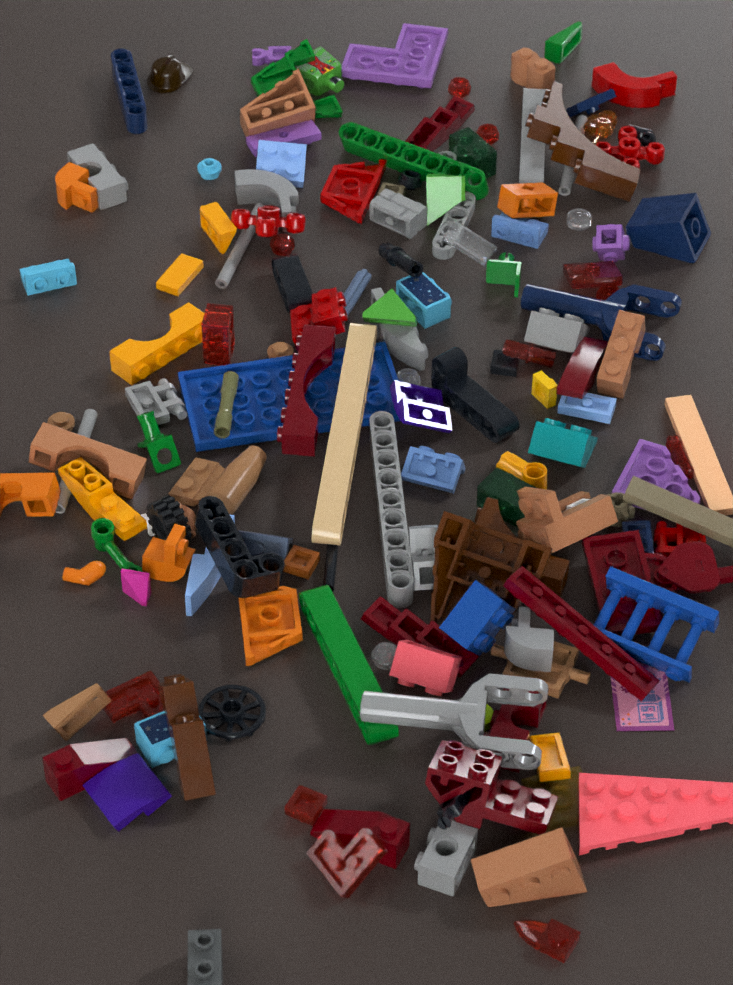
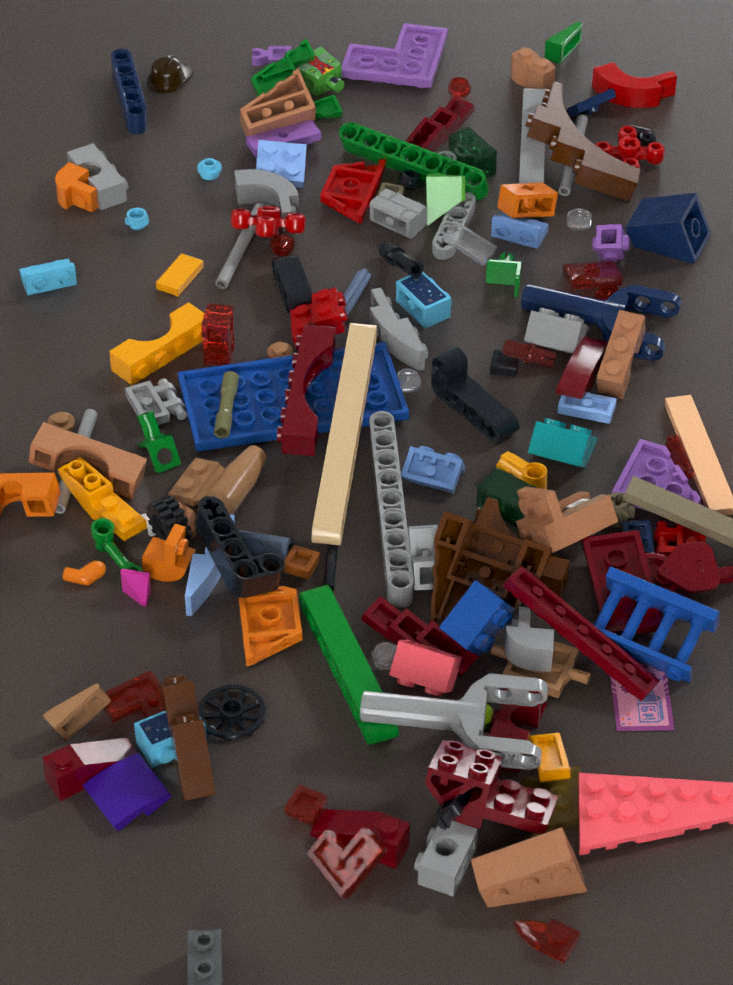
light orange slope [200,202,237,254] -> none
bright green slope [363,289,417,327] -> none
dark purple slope [390,380,452,433] -> none
clear red plate [476,124,499,145] -> none
yellow plate [532,370,558,409] -> none
clear orange piece [583,110,618,145] -> none
none -> medium azure plate [125,208,149,230]

